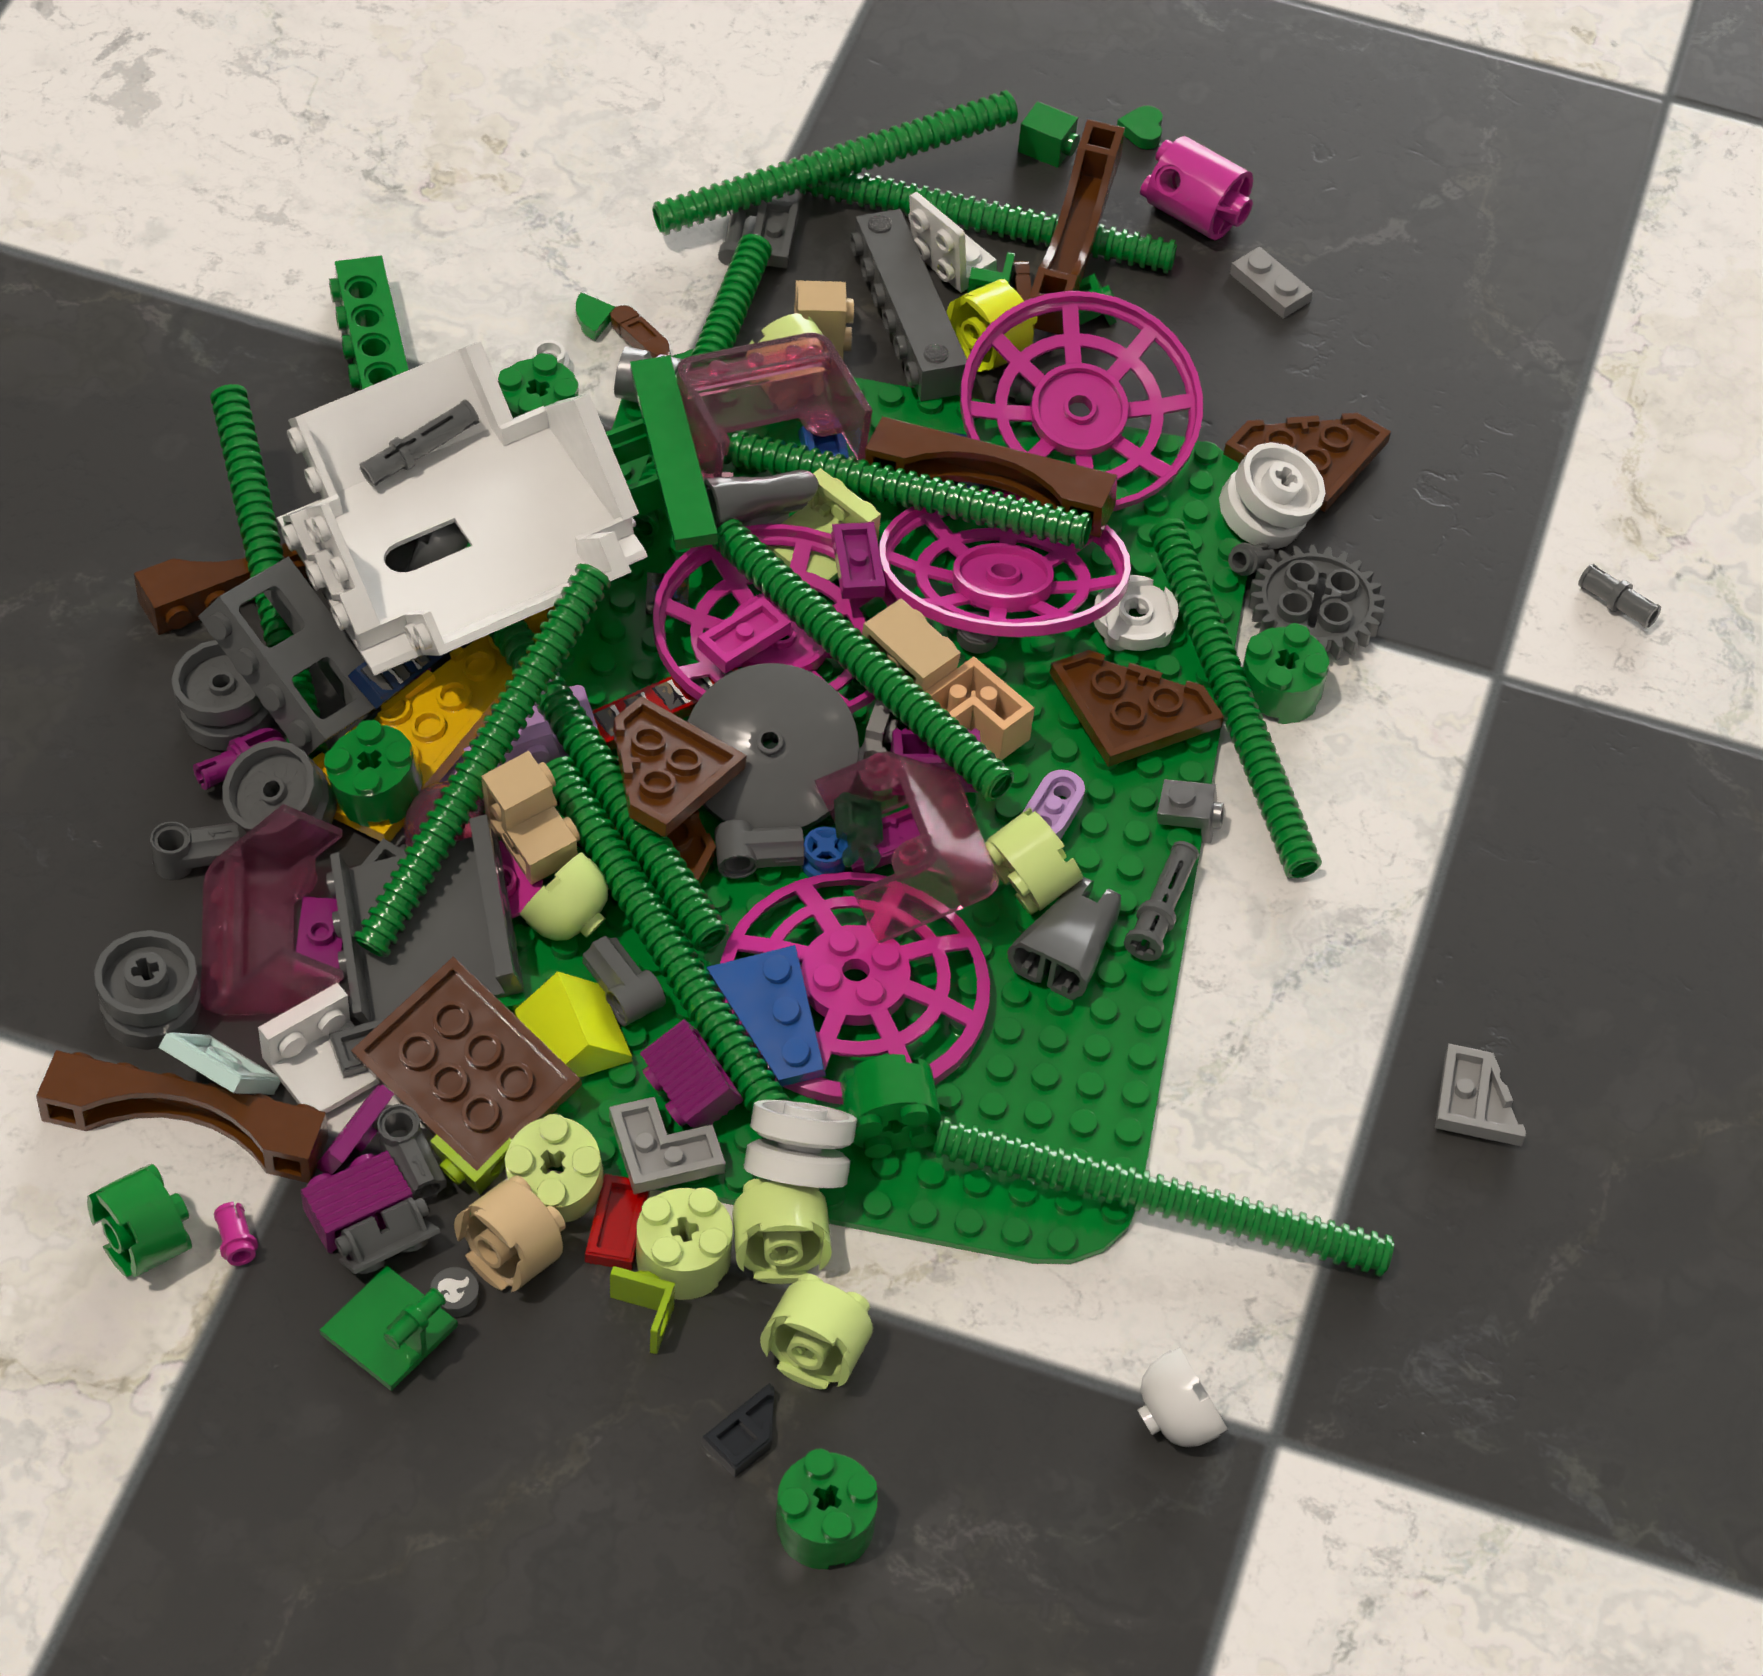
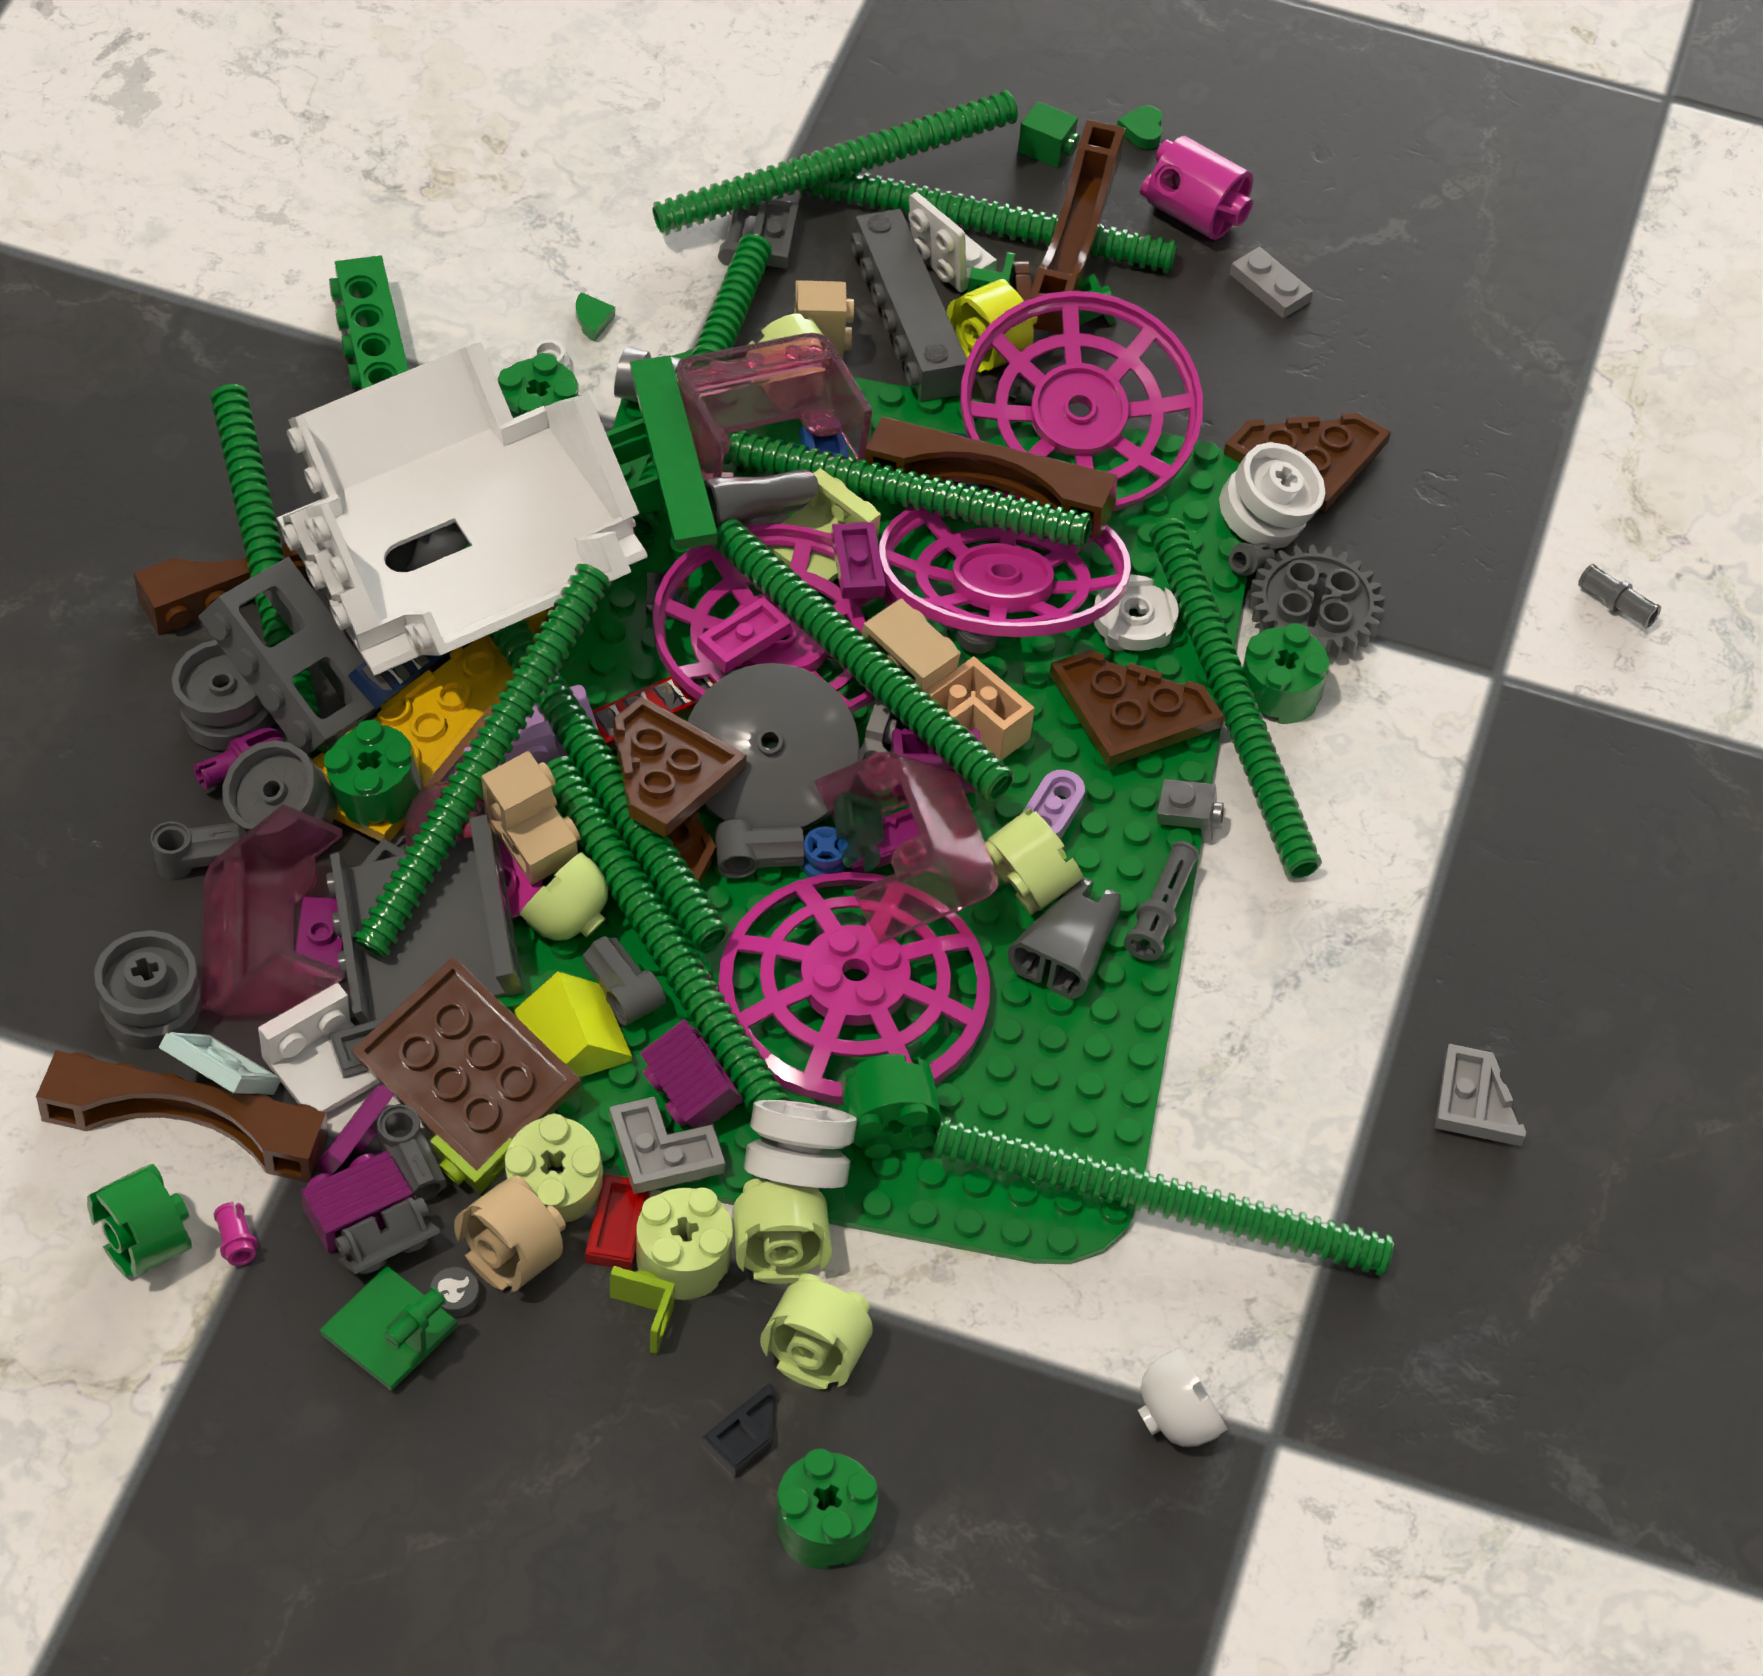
dark grey pin [359,399,479,487] -> none
reddish brown piece [610,305,671,358] -> none
blue wing [706,945,826,1087] -> none

